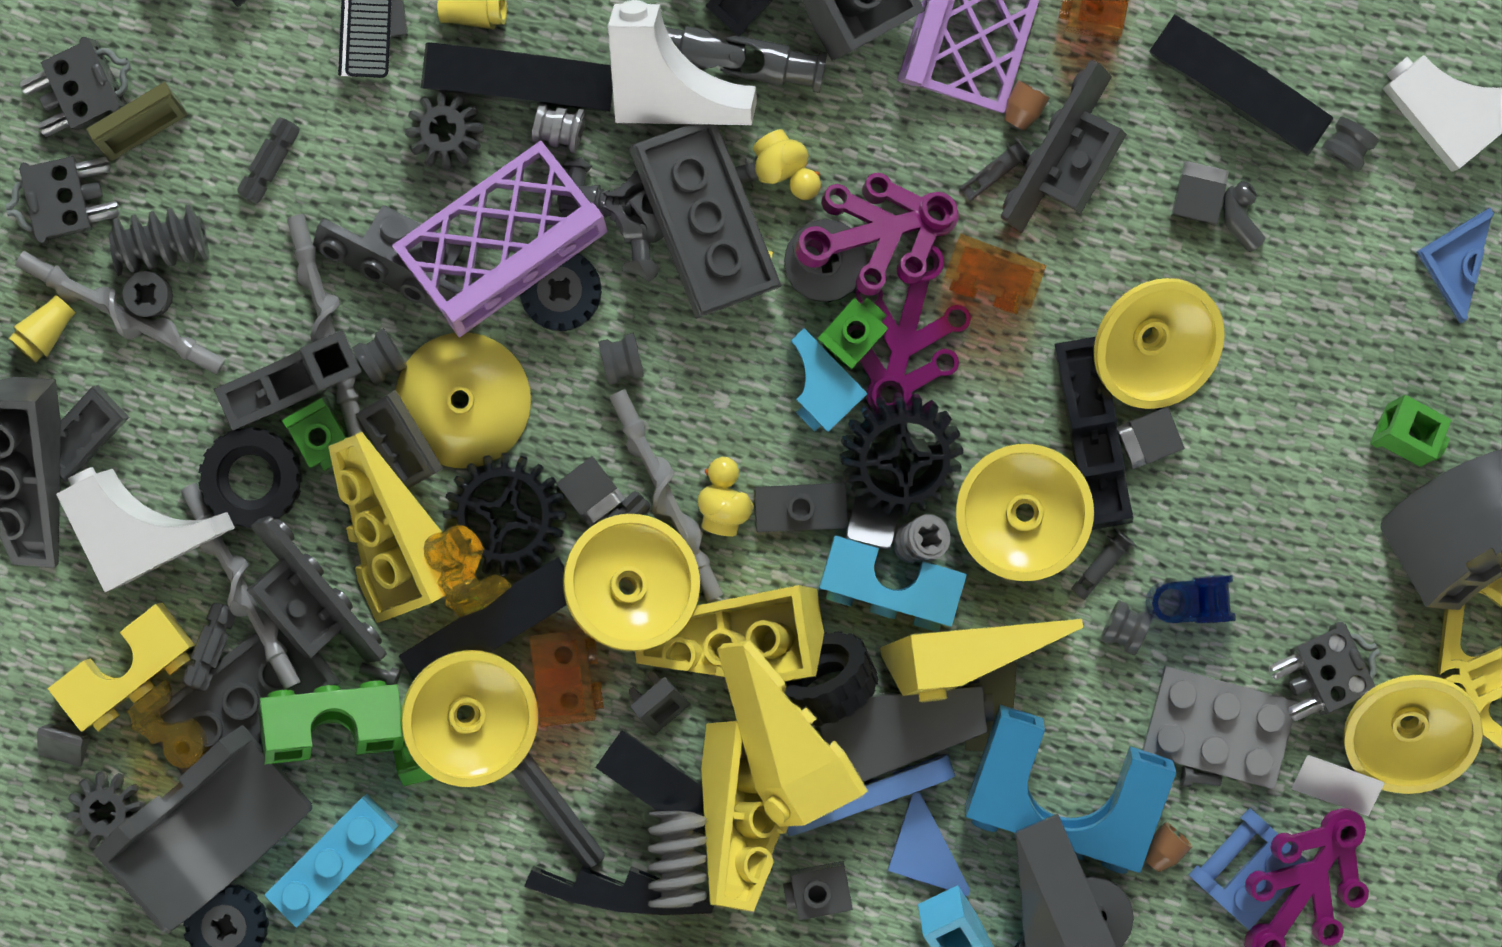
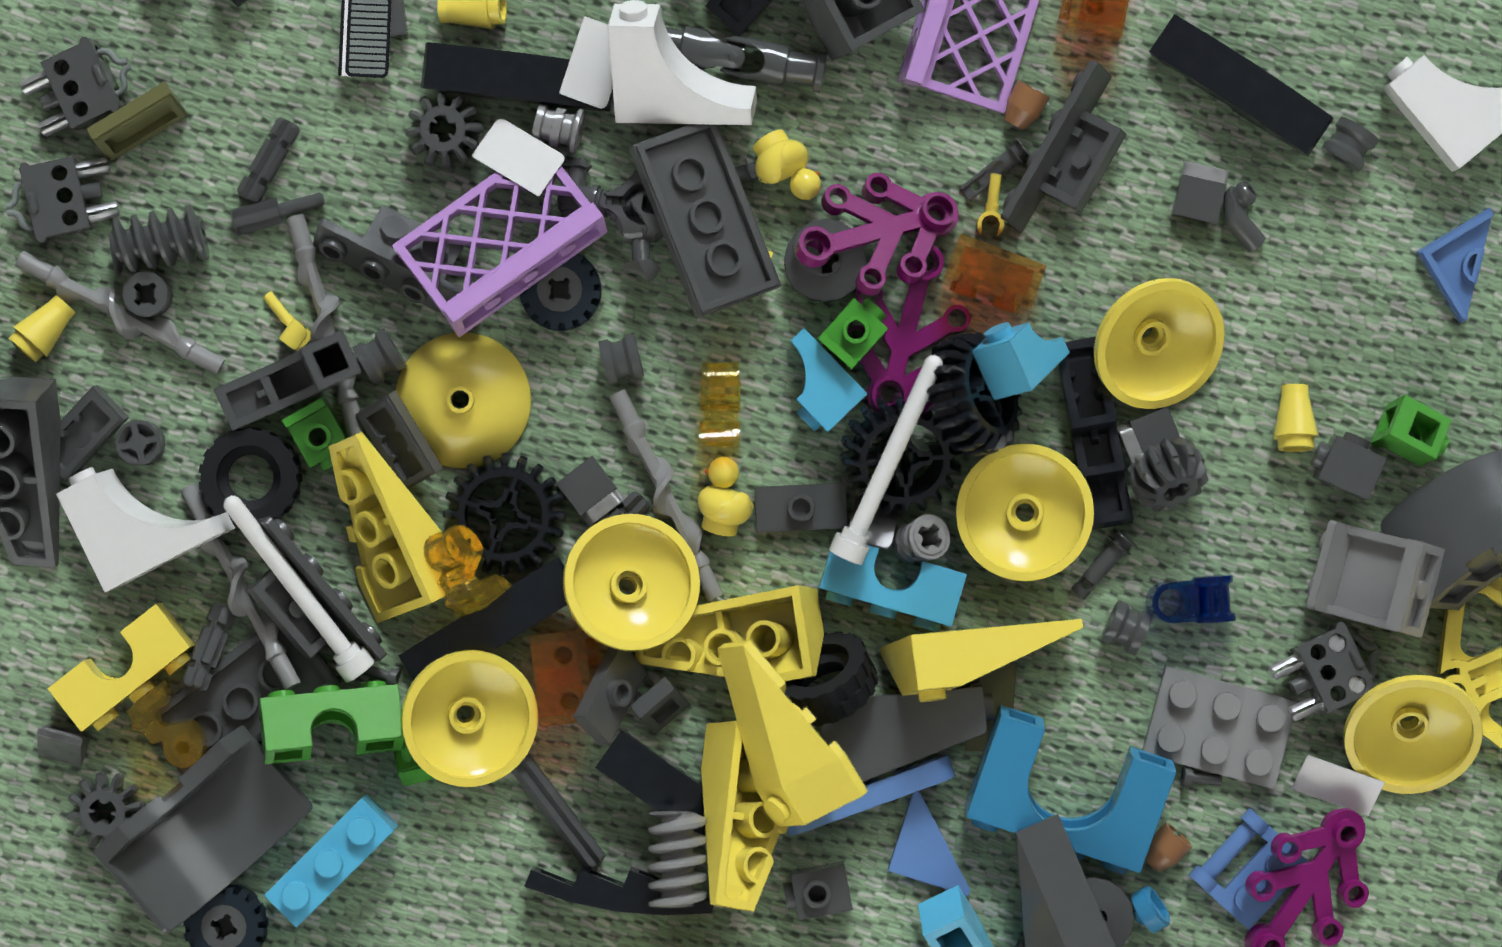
none -> dark grey wheel [115,420,165,465]
none -> white piece [224,496,375,683]
none -> dark grey axle [231,192,325,236]
none -> light yellow hand [263,291,311,351]
none -> white sticker [472,119,564,196]
none -> white sticker [559,16,613,109]
none -> dark grey plate [573,647,647,744]
none -> clear yellow leg [698,361,741,448]
none -> white piece [829,355,943,565]
none -> black gear [927,332,1022,456]
none -> medium azure arch [972,322,1070,400]
none -> light yellow hand [976,173,1004,237]
none -> dark grey gear [1128,437,1209,512]
none -> dark azure tile [1131,886,1170,933]
none -> light yellow cone [1273,384,1319,452]
none -> light grey panel [1307,520,1446,638]
none -> dark grey brick [1310,432,1388,500]

